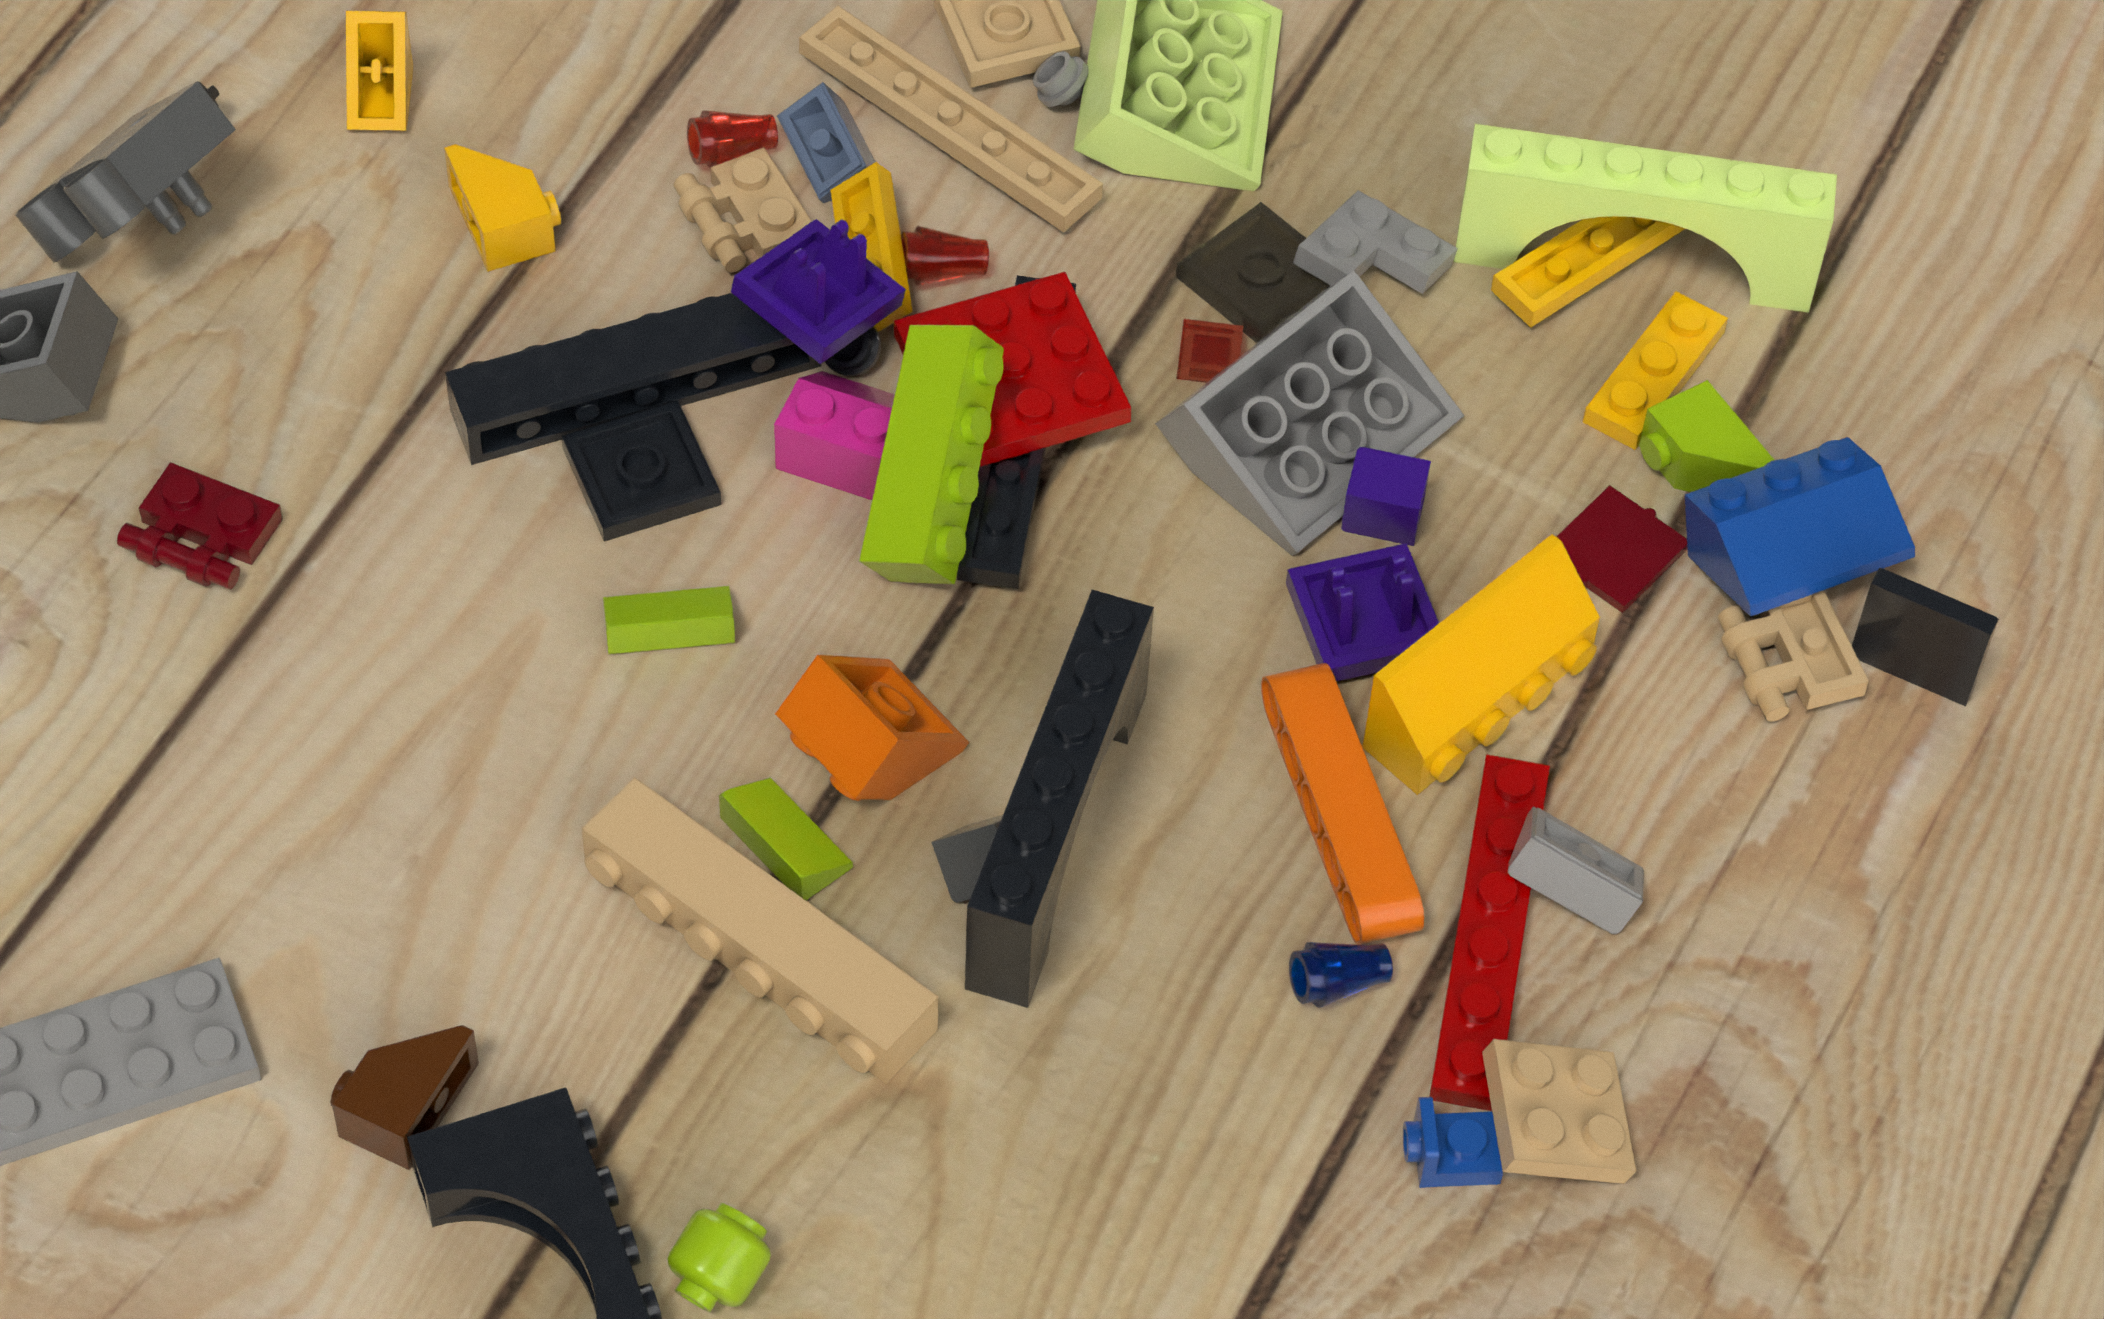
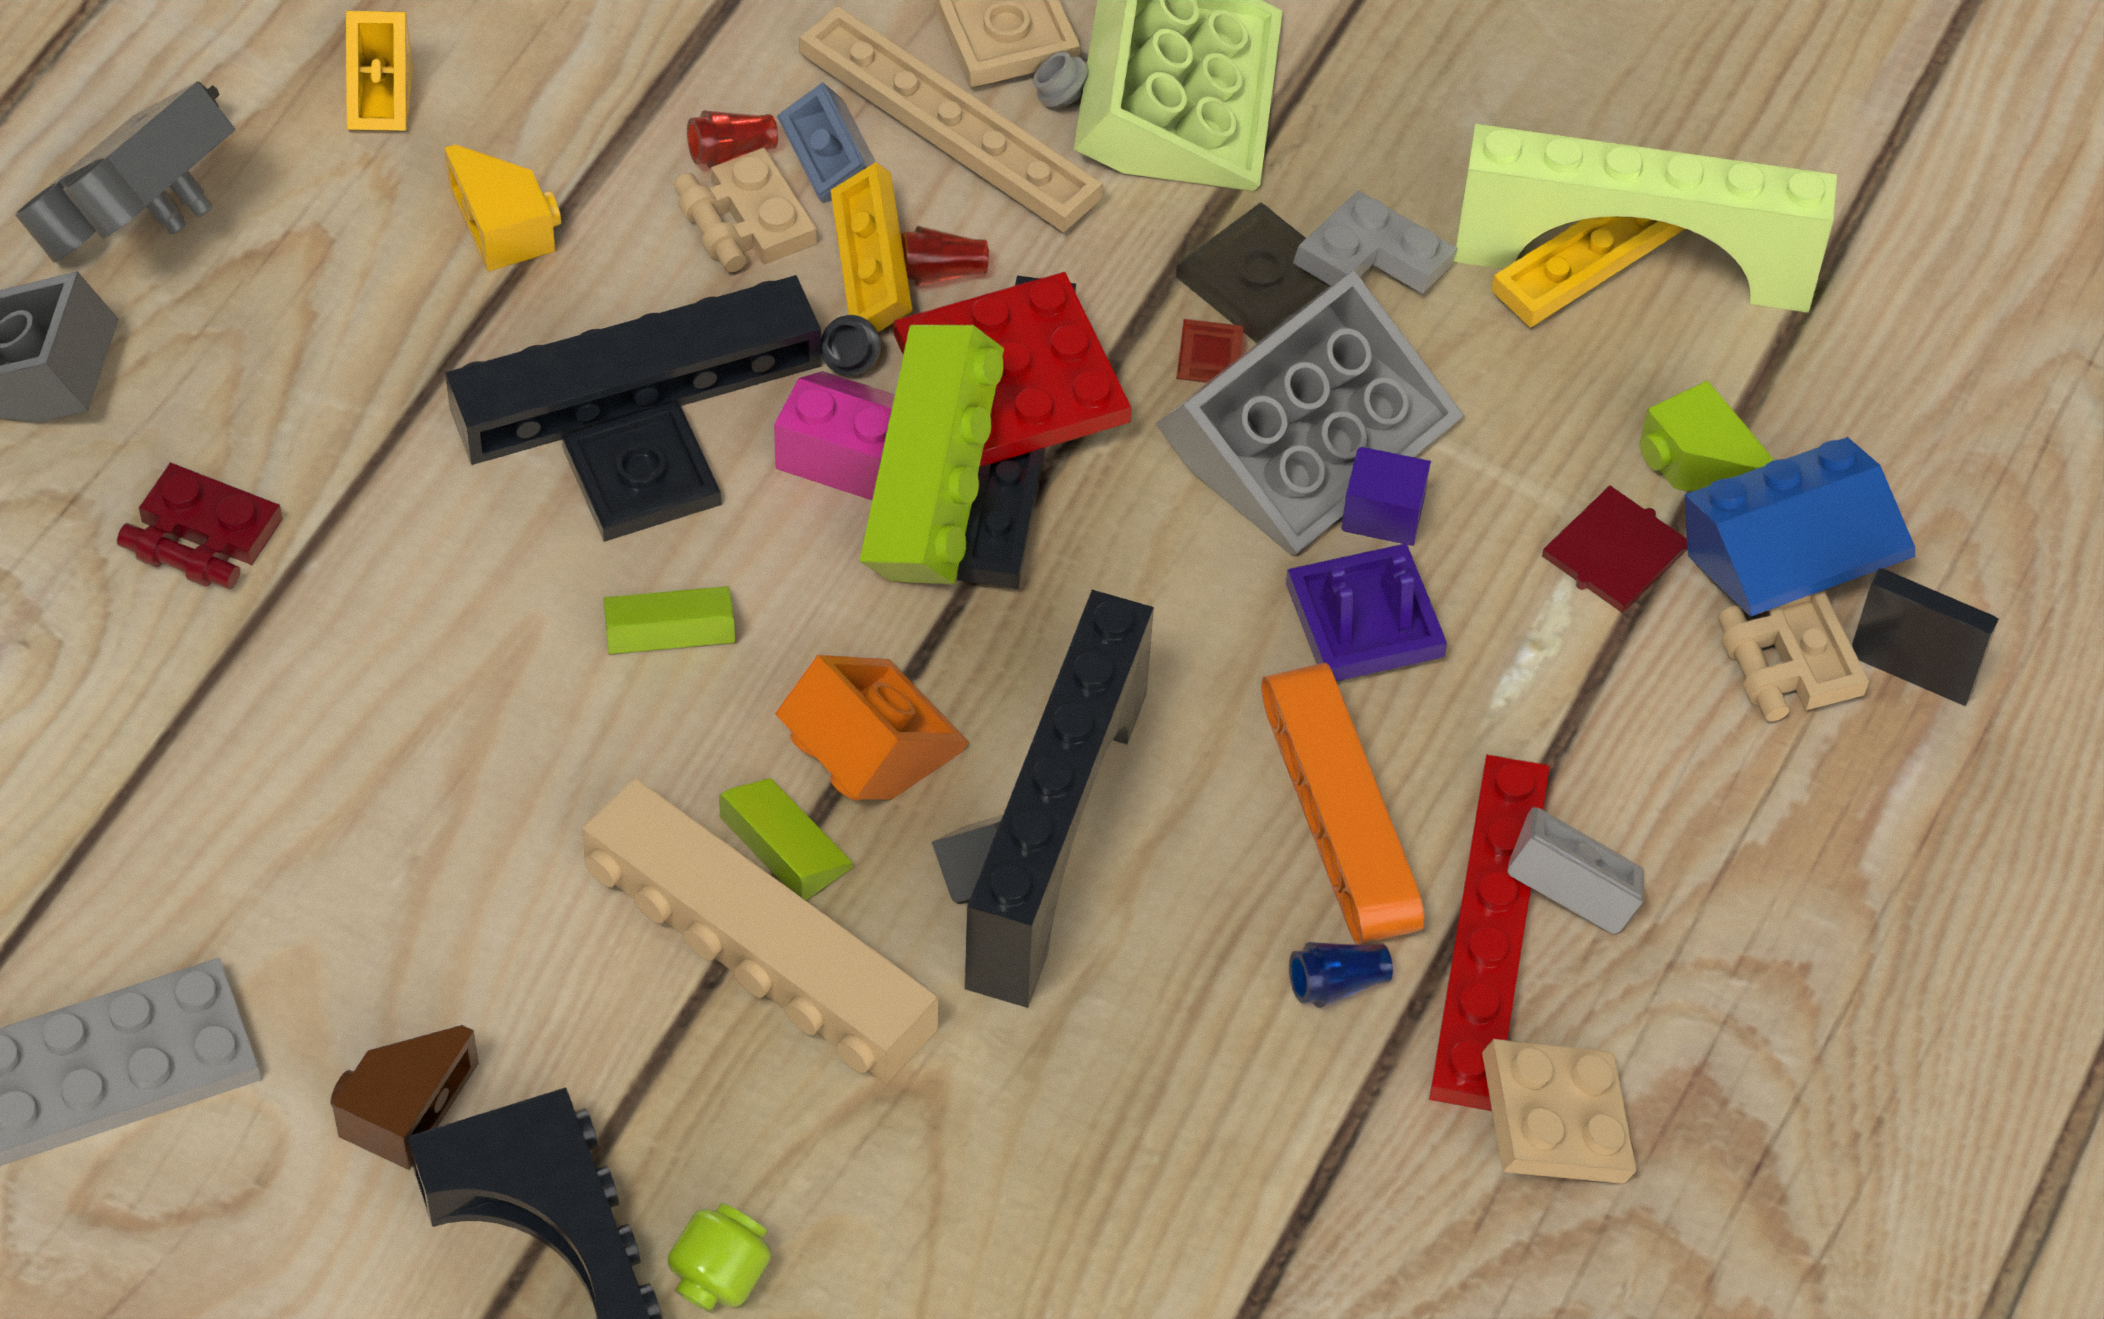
dark purple plate [731,219,906,364] -> none
yellow slope [1362,534,1600,795] -> none
blue bracket [1403,1097,1503,1188] -> none
yellow plate [1583,291,1728,450] -> none

